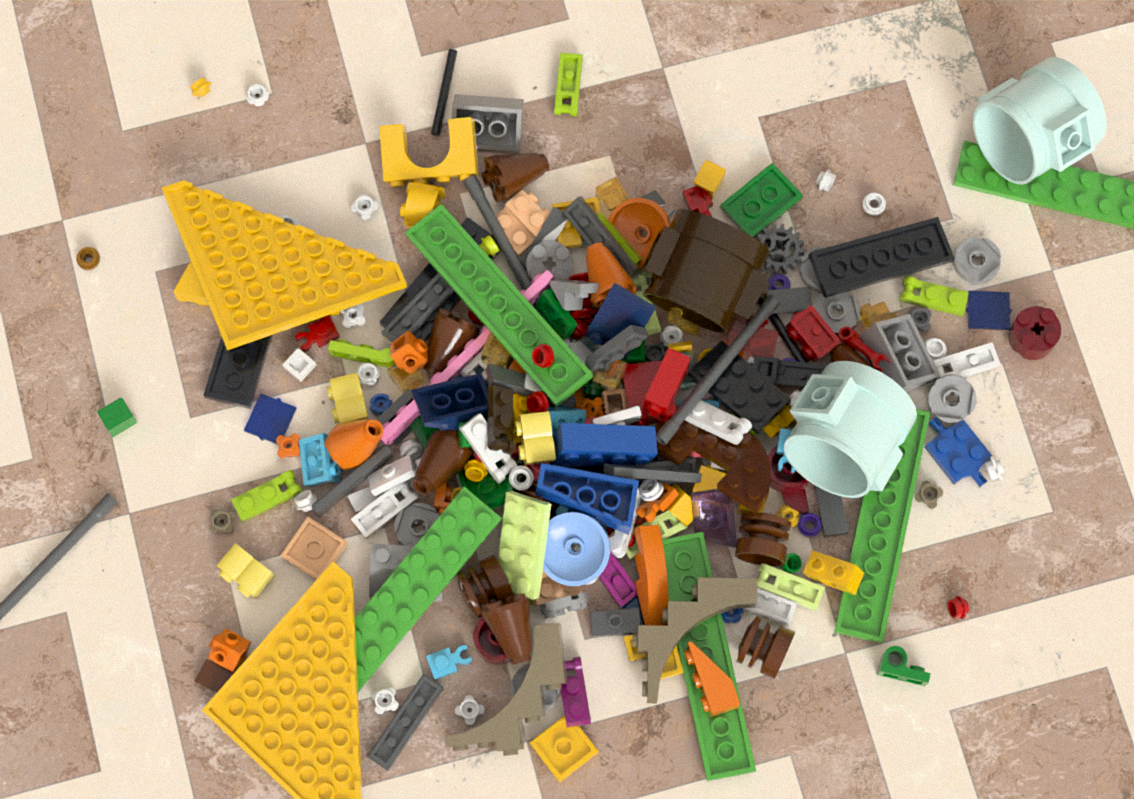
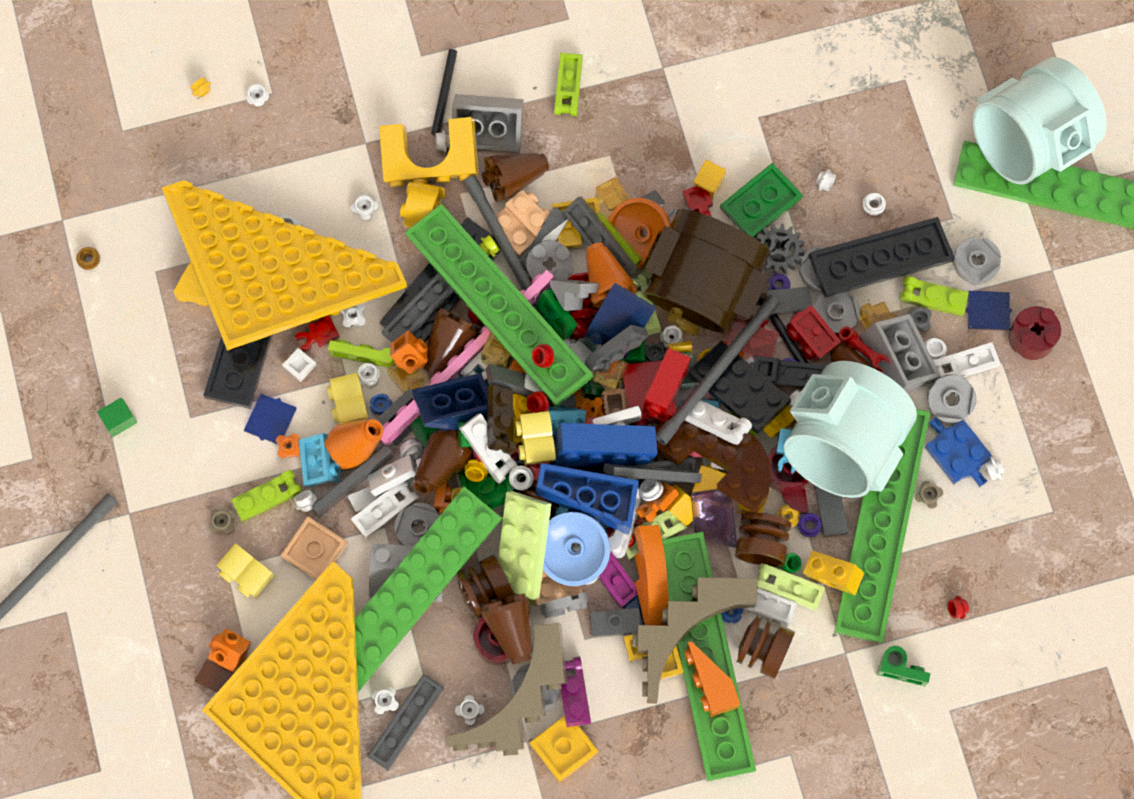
medium azure plate [426,645,472,680] -> none
none -> white plate [435,130,450,153]

